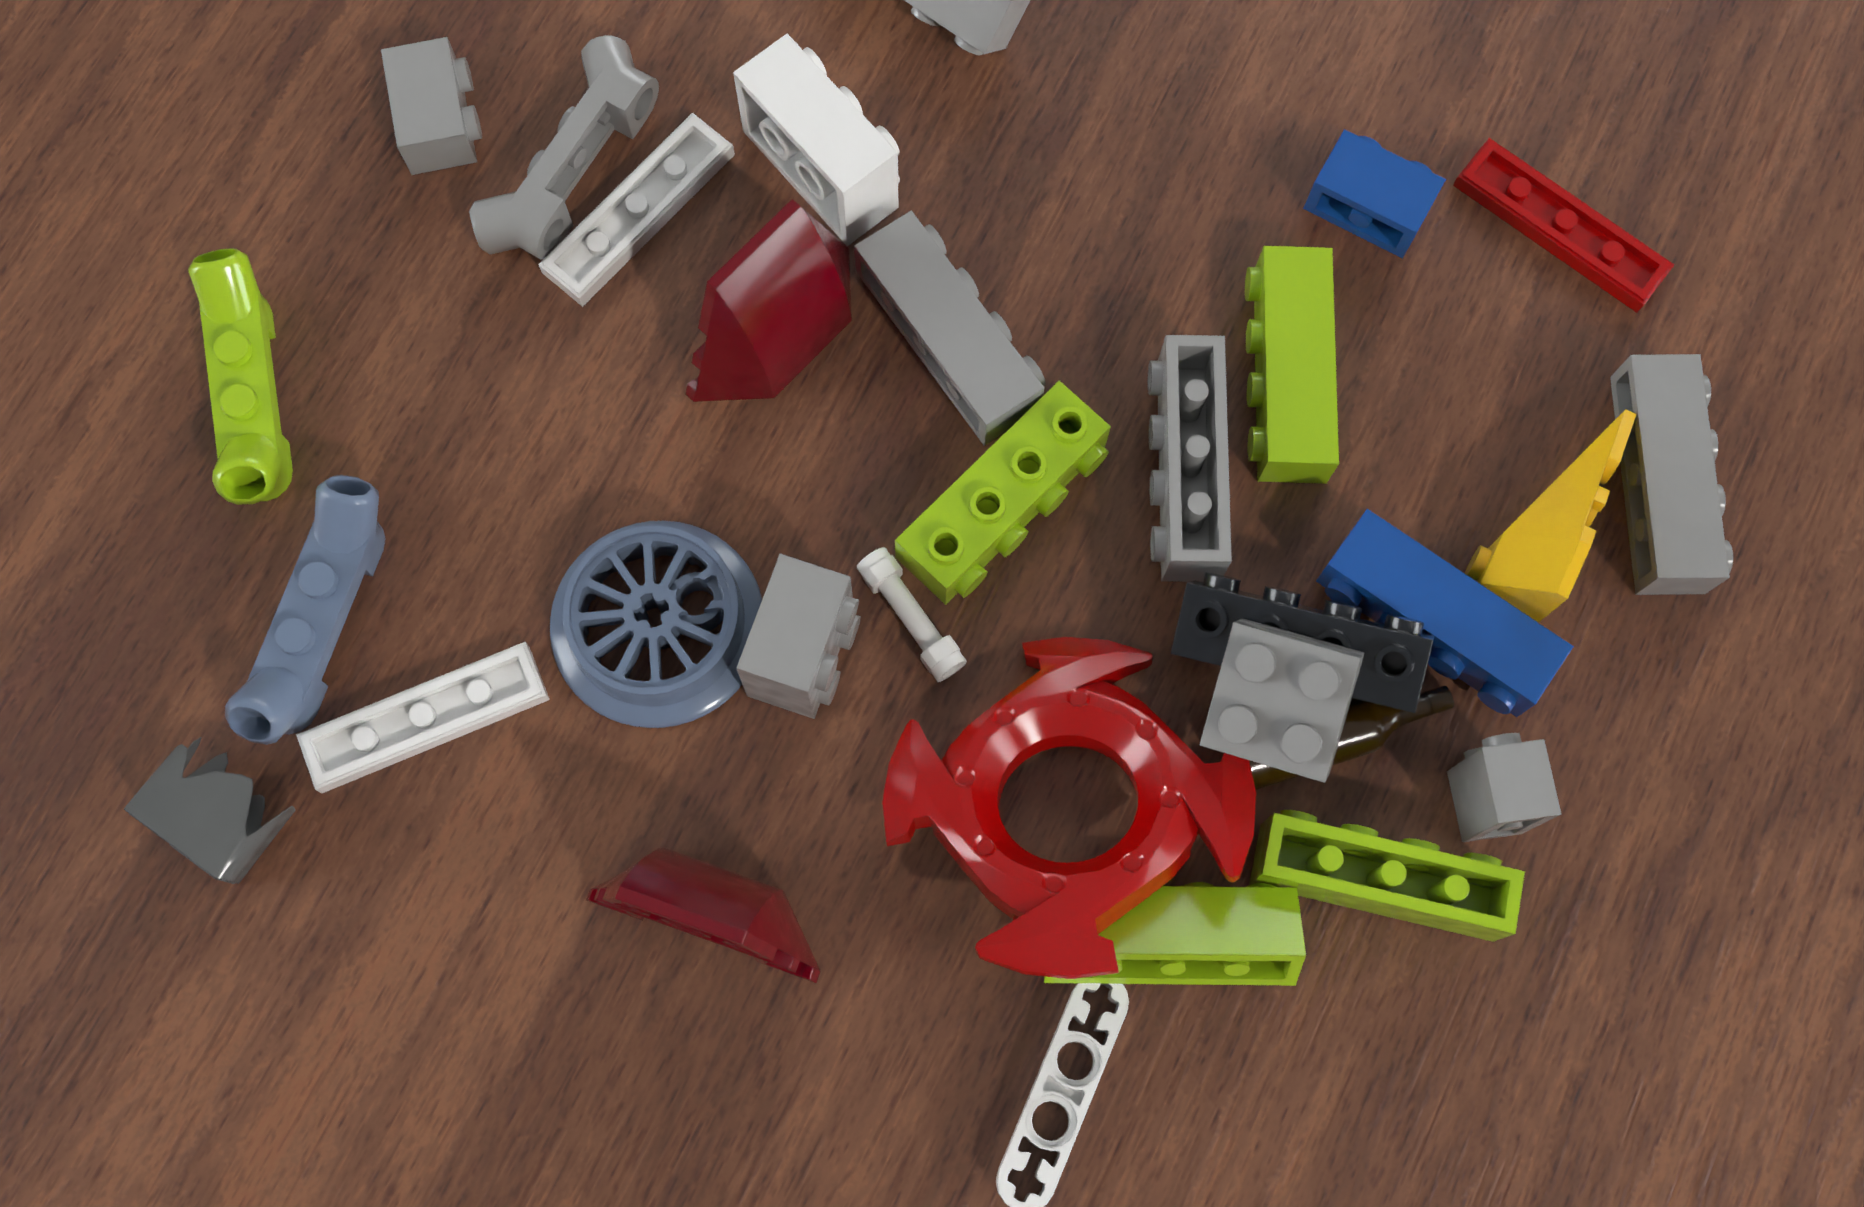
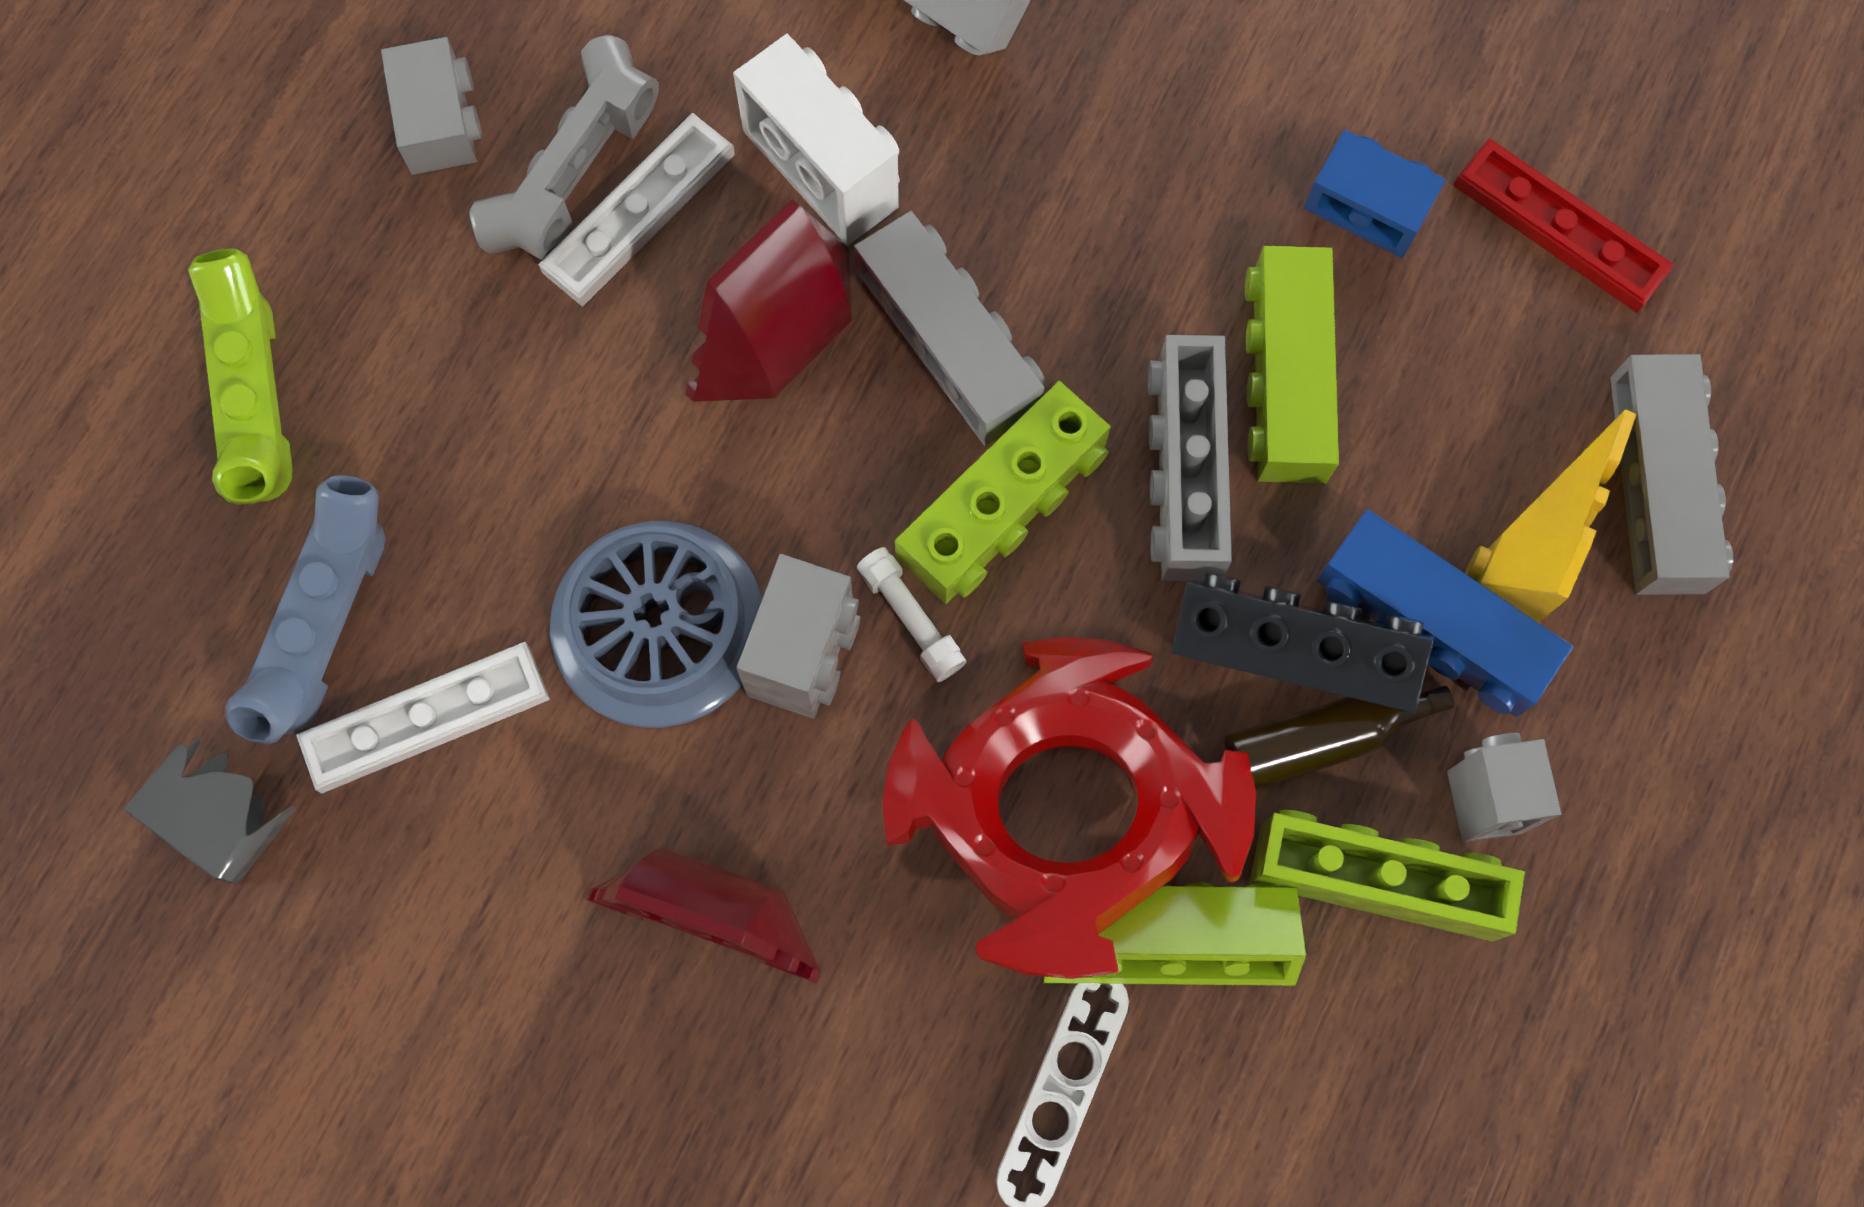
light grey brick [1199,618,1364,783] -> none

